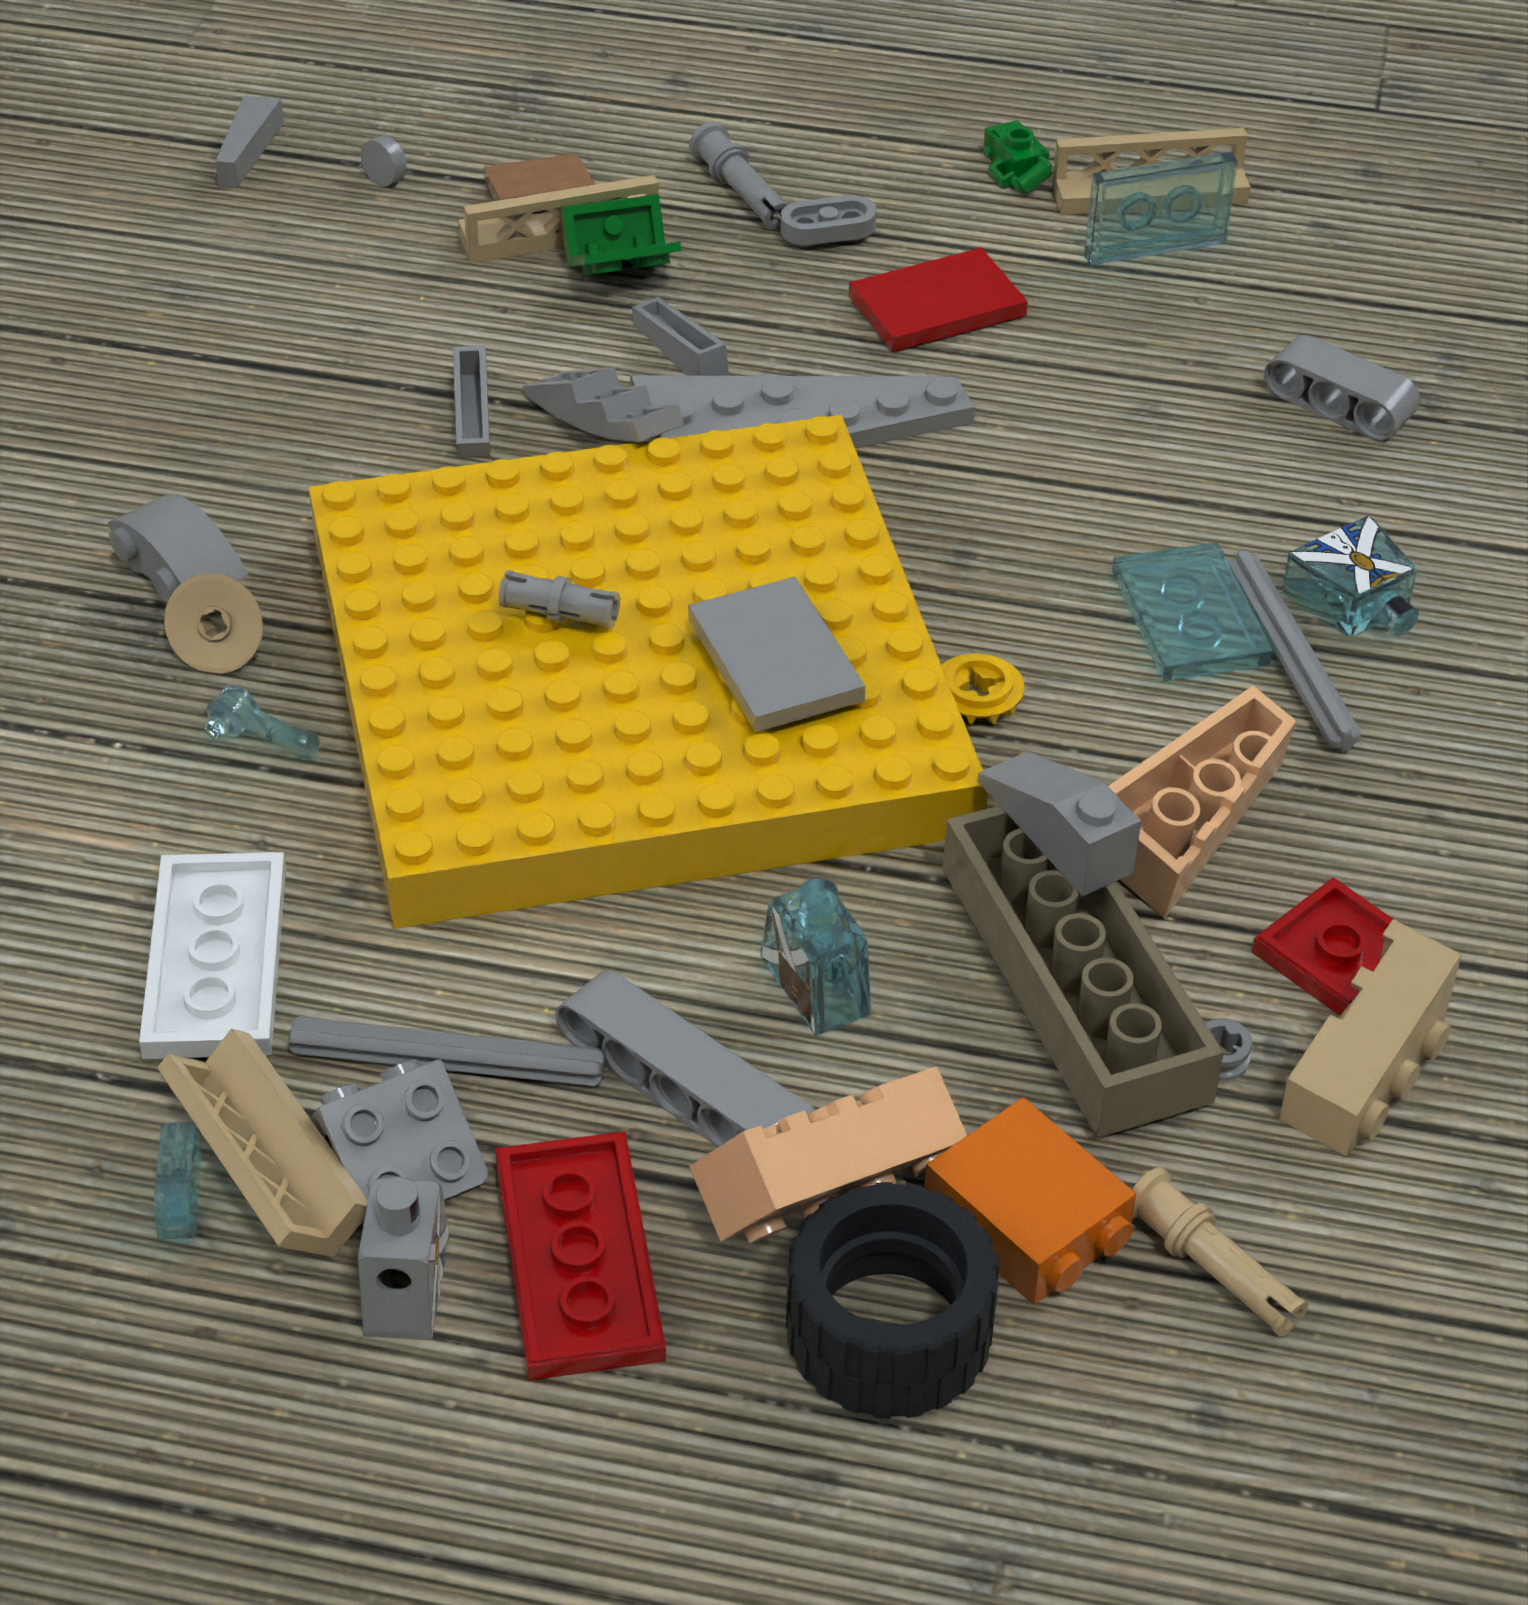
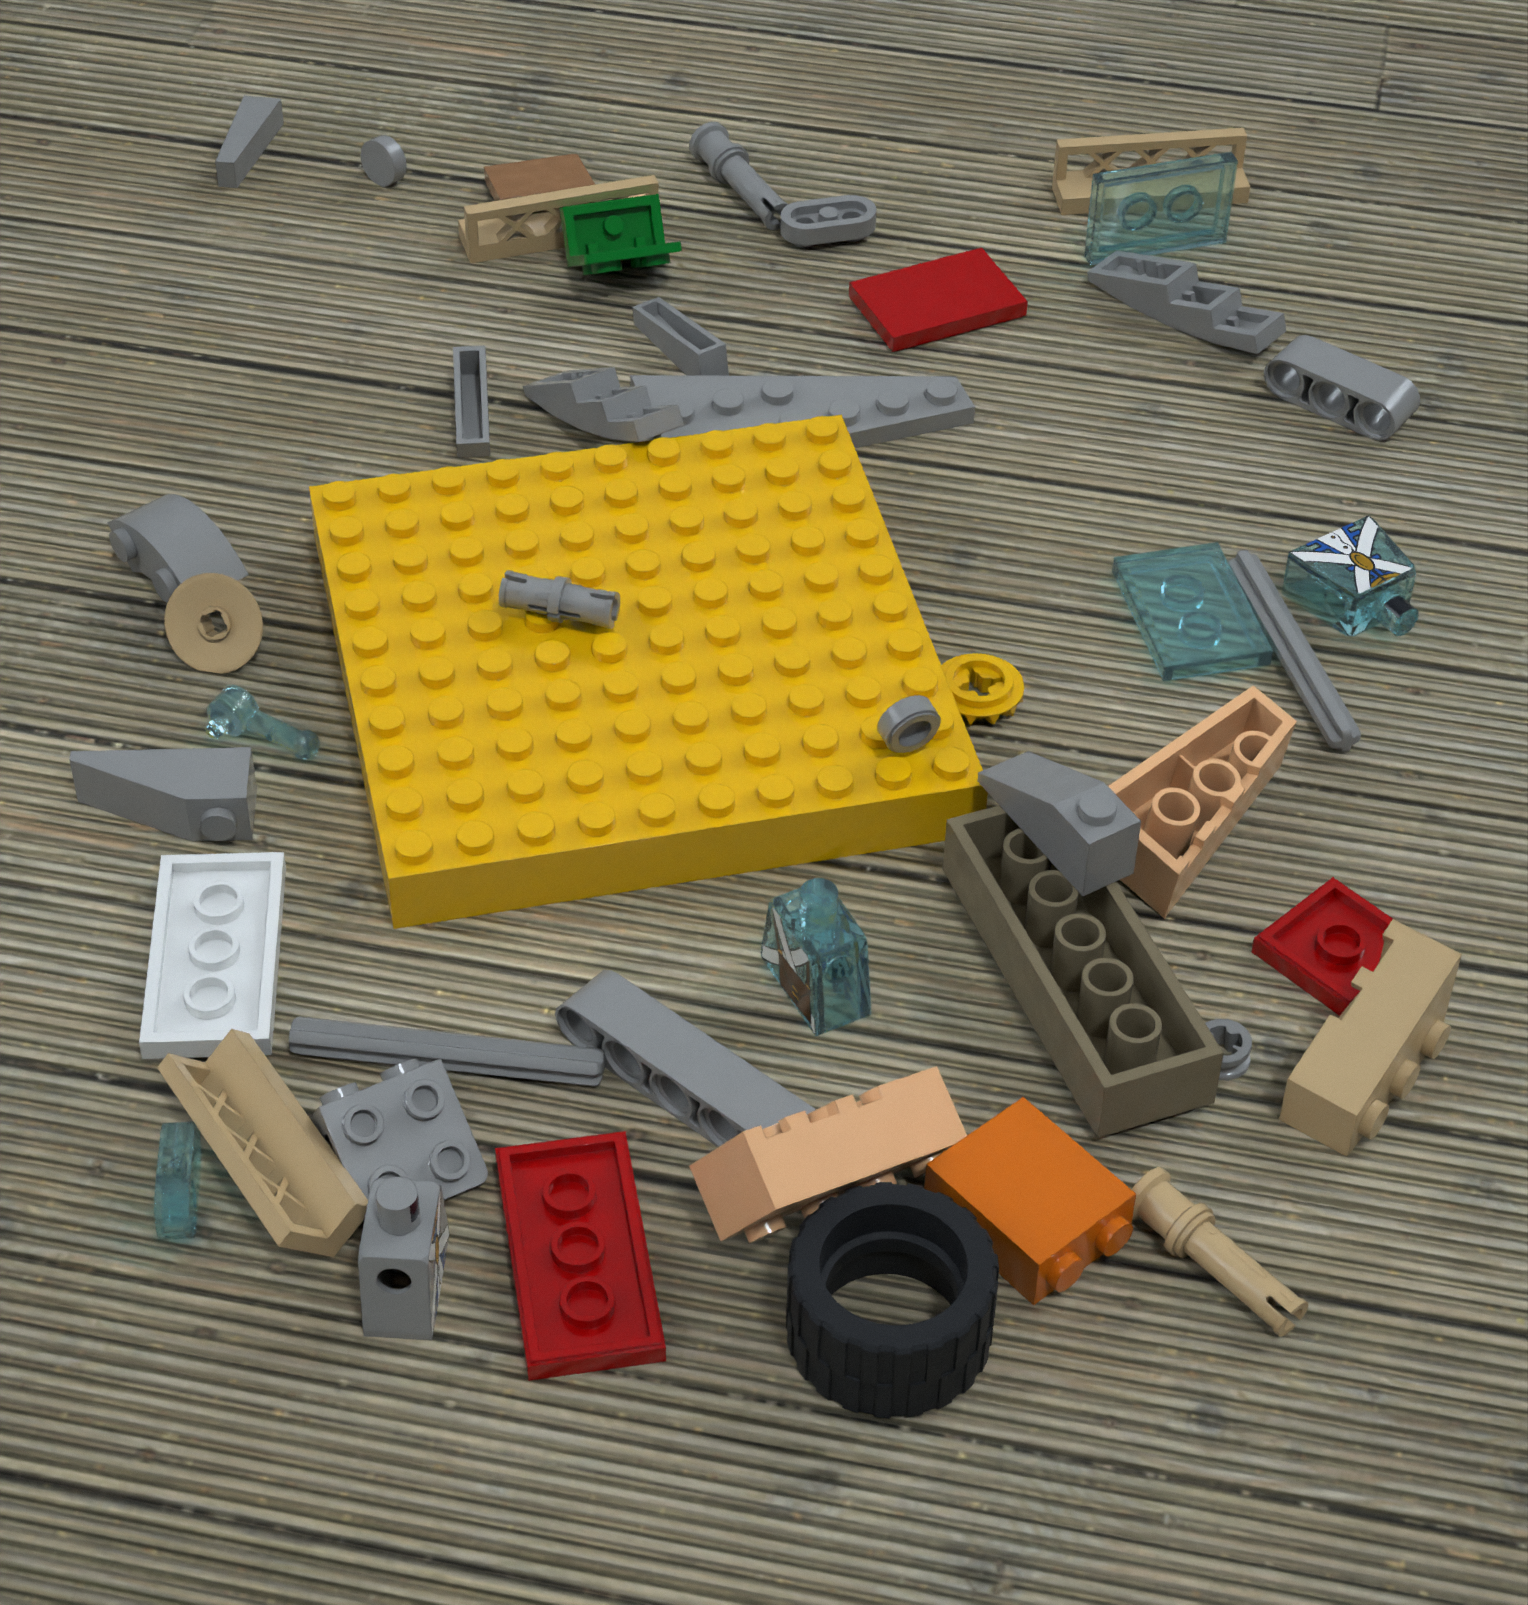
light grey tile [688,577,866,732] -> none
green piece [983,120,1053,195] -> none
none -> light grey slope [69,747,257,842]
none -> light grey tile [877,695,941,753]
none -> light grey slope [1087,250,1286,354]

